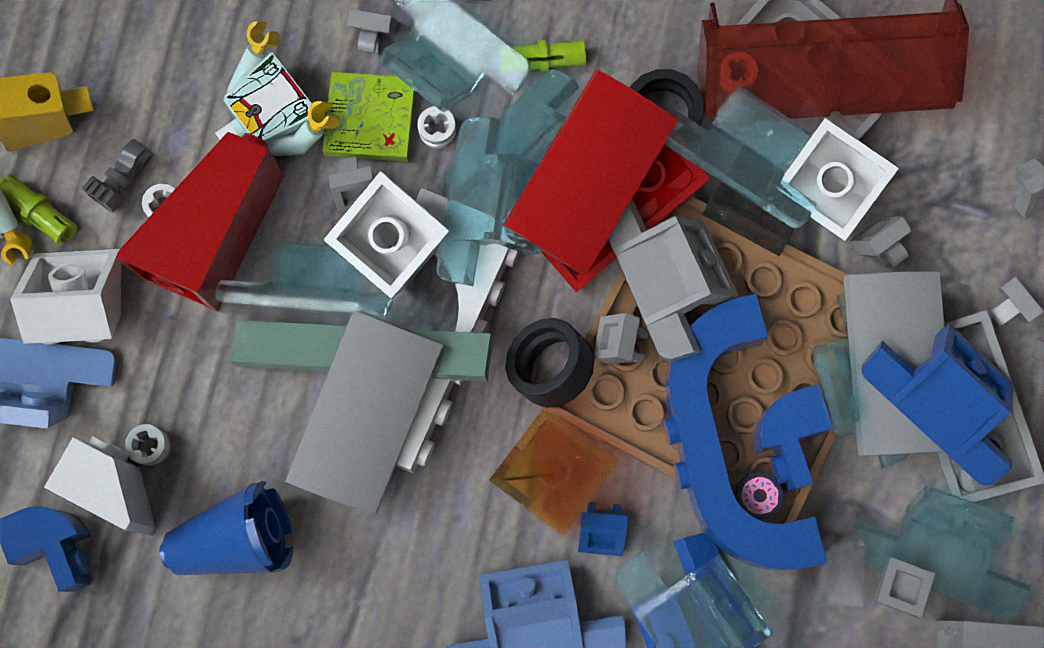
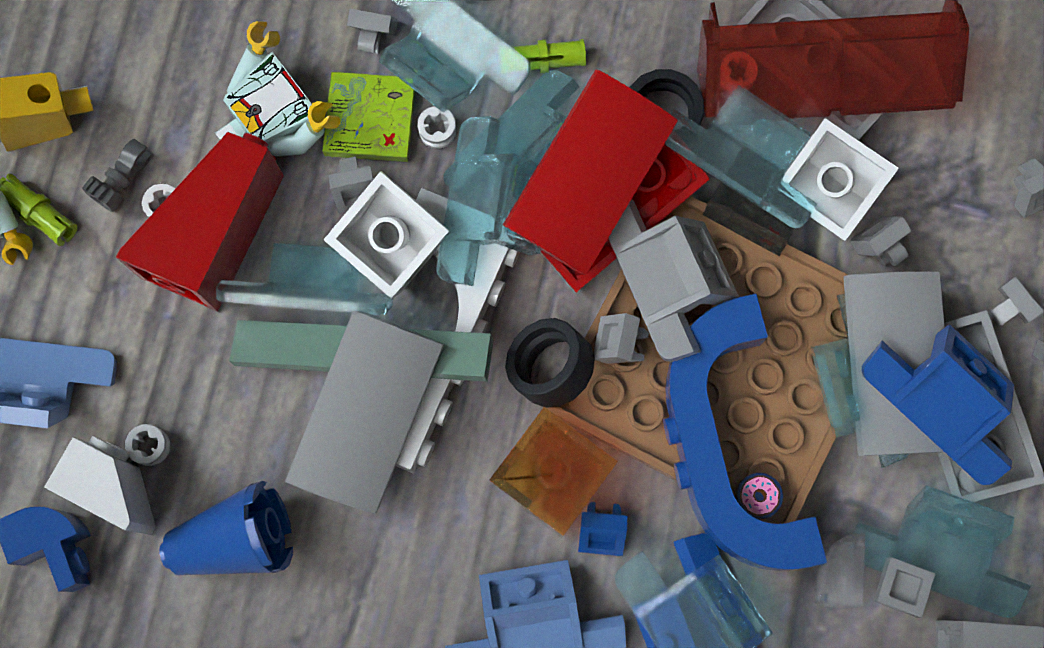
white slope [10,249,121,345] -> none
blue brick [753,384,833,492] -> none

